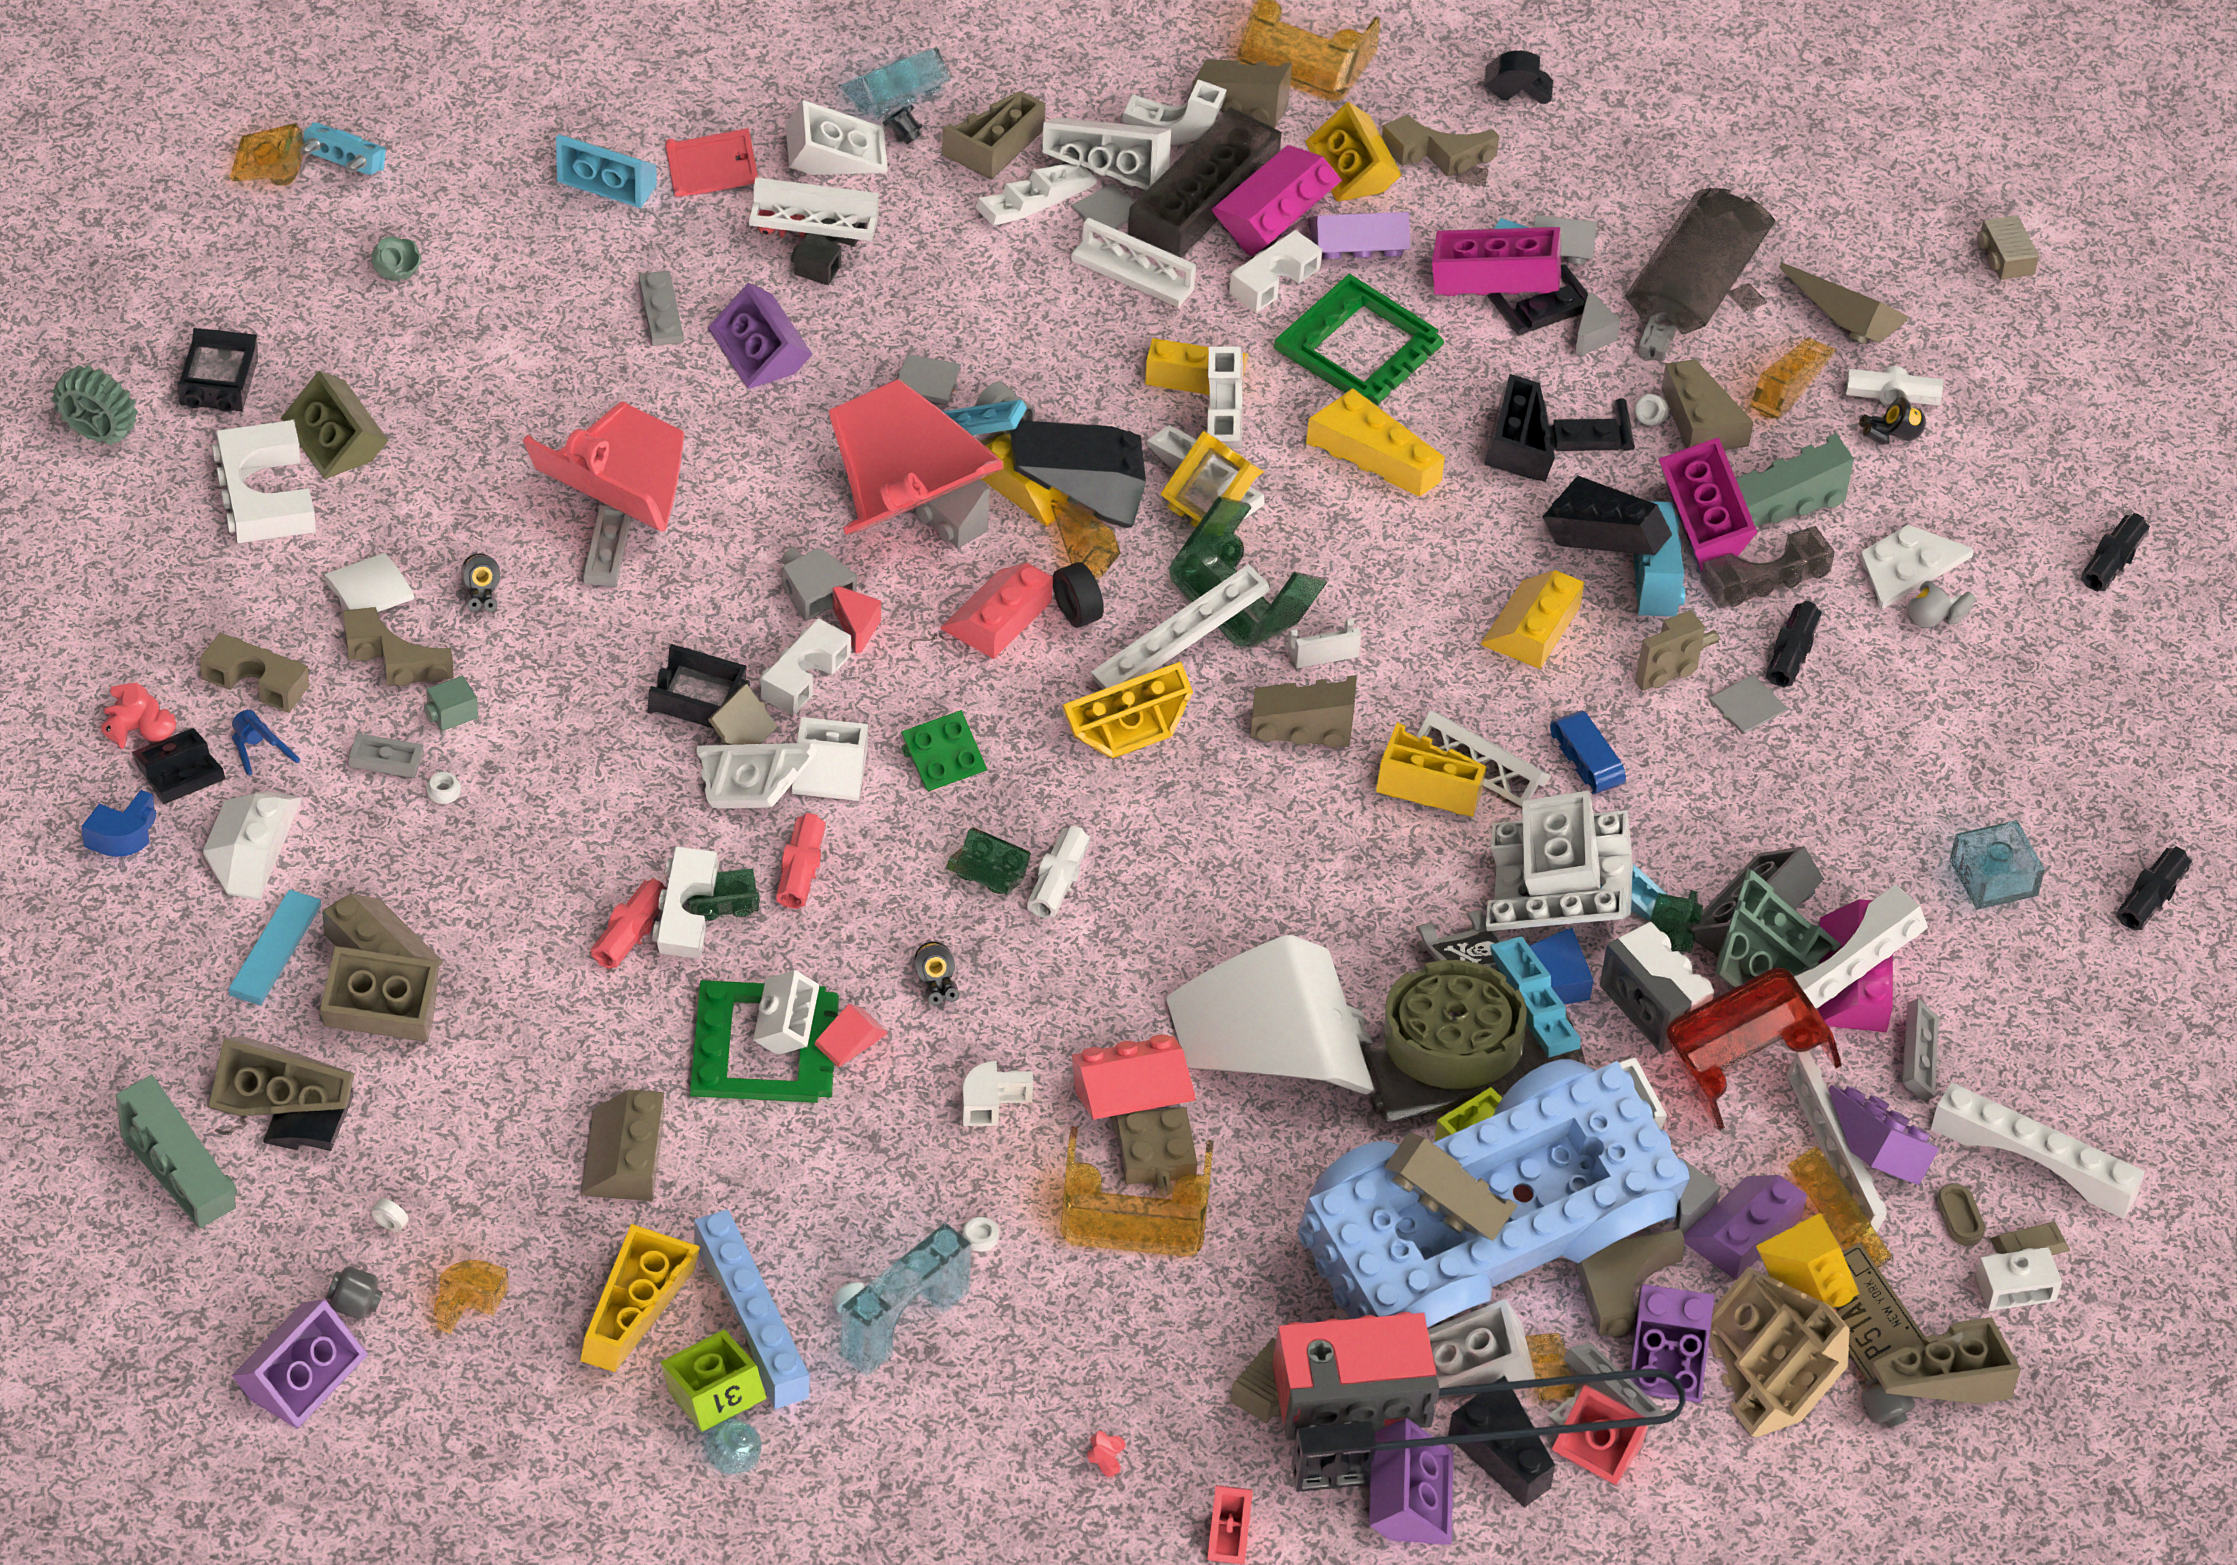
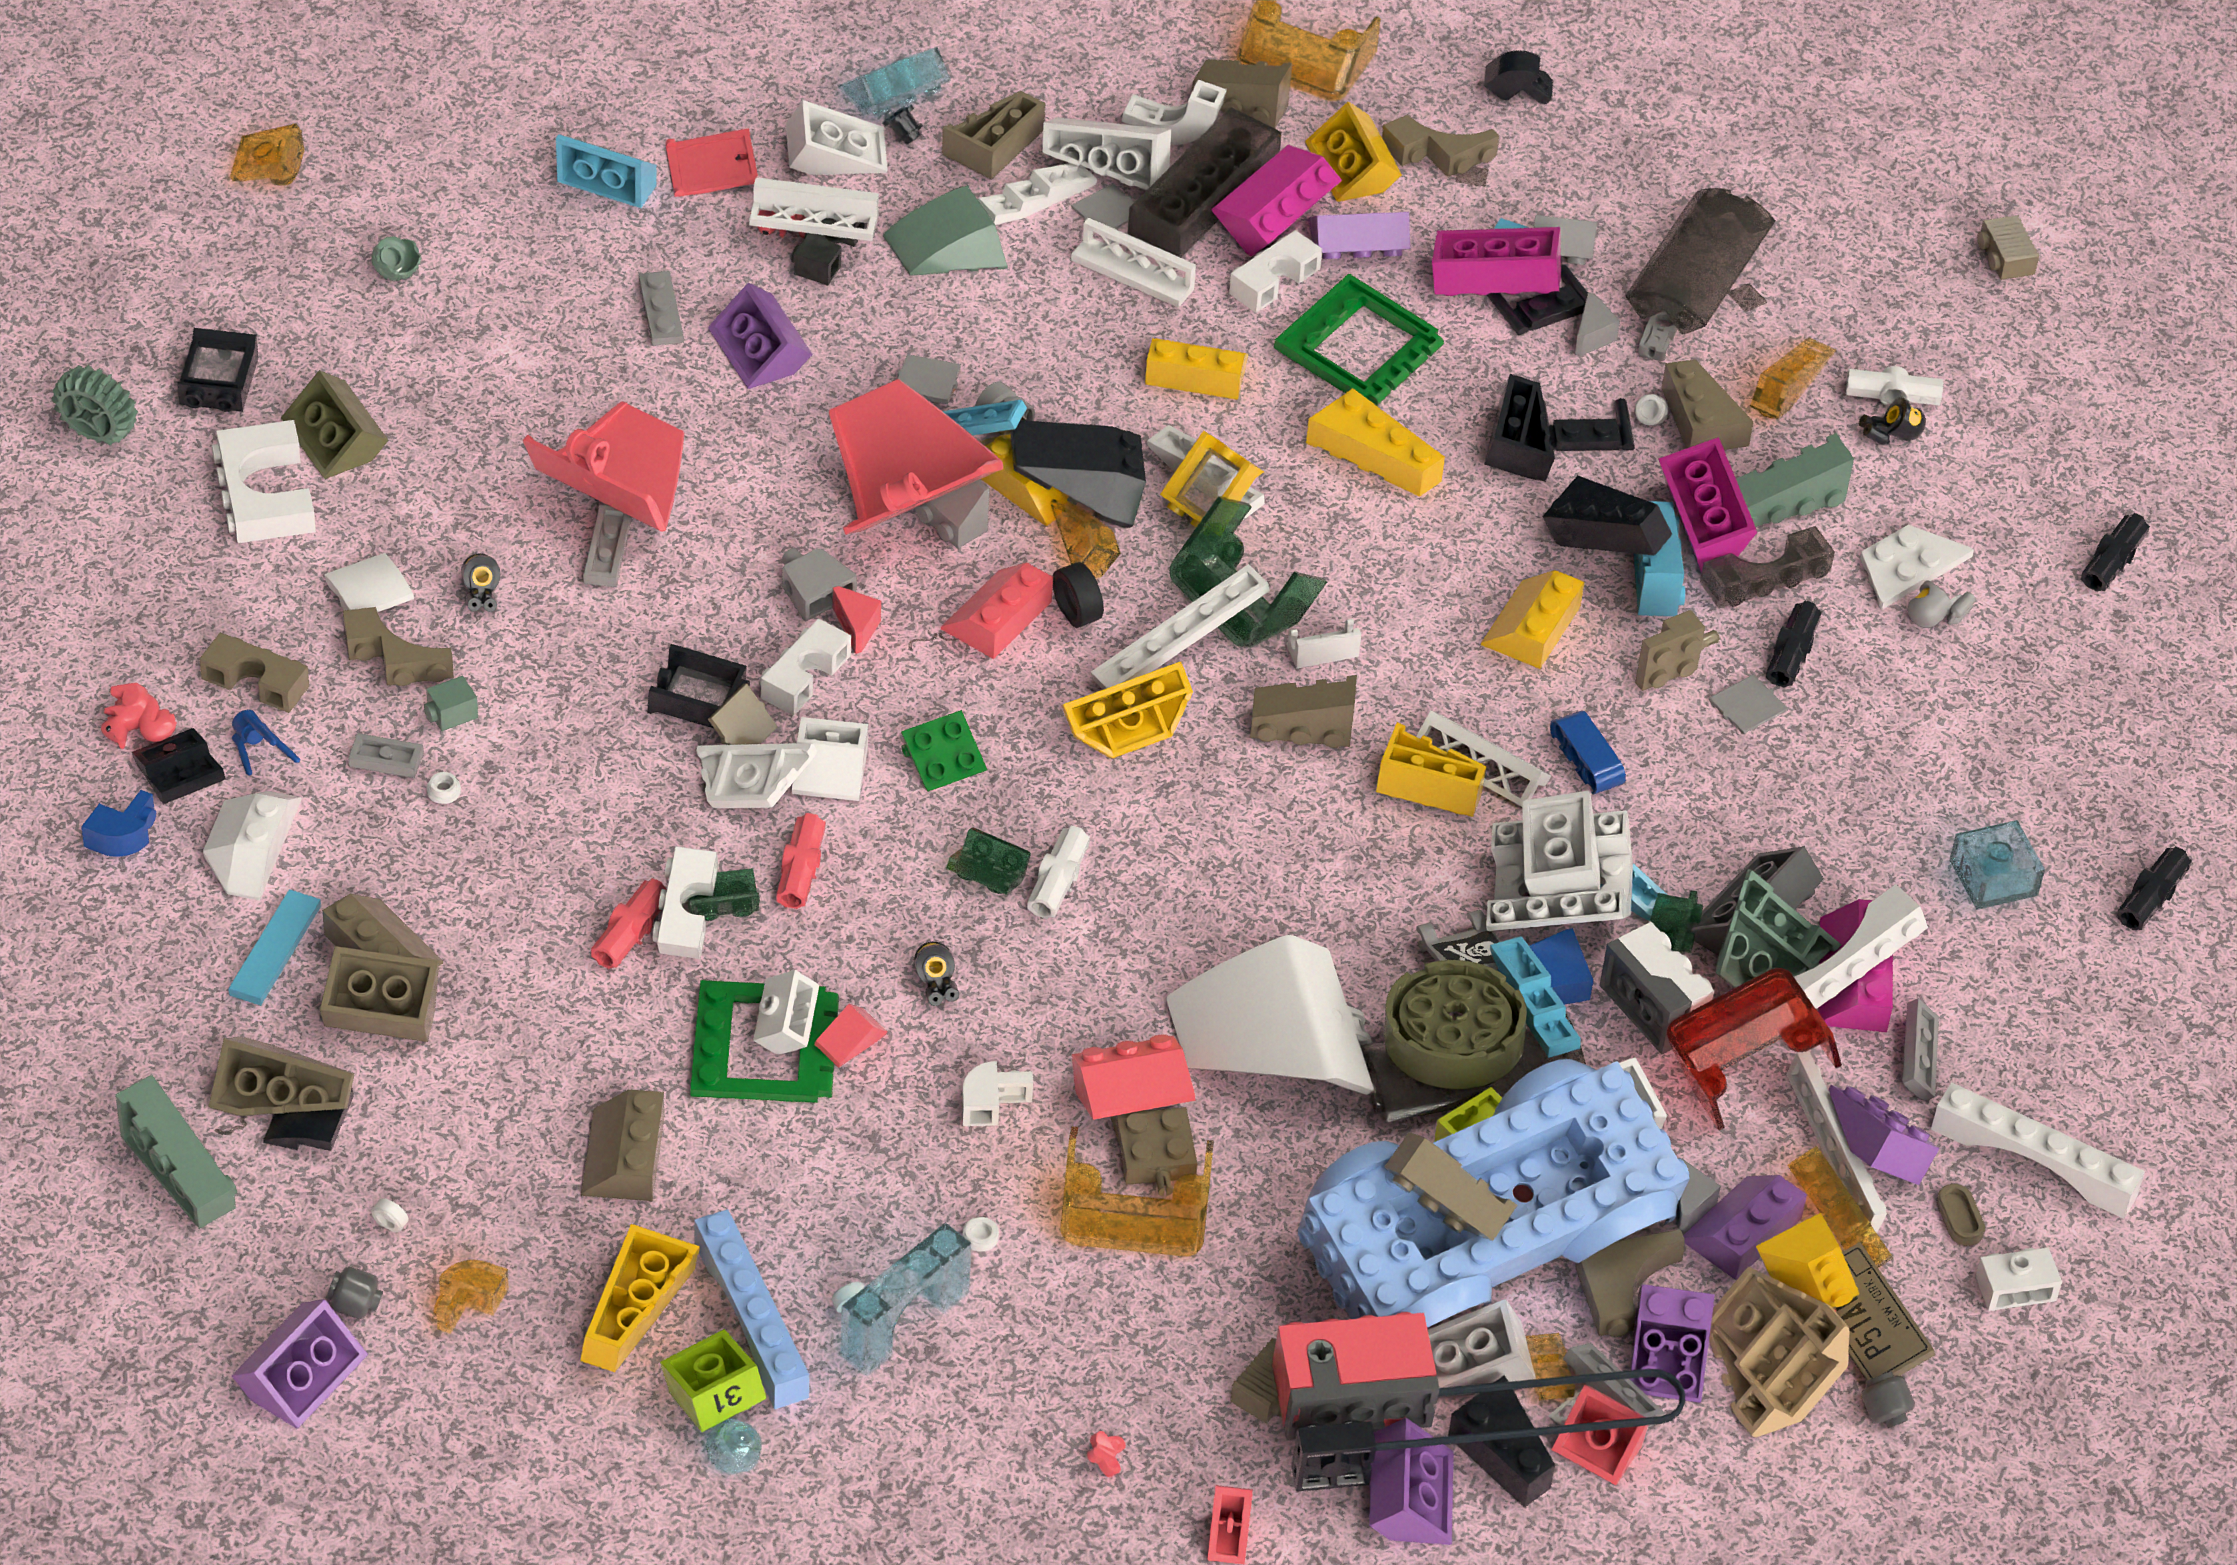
medium azure piece [299,122,386,176] -> none
white arch [1208,346,1243,448] -> none
dark tan wedge [1779,262,1909,344] -> none
dark tan wedge [1872,1317,2021,1404] -> none
dark tan tile [1990,1221,2070,1255] -> none
none -> sand green wedge [883,185,1008,276]

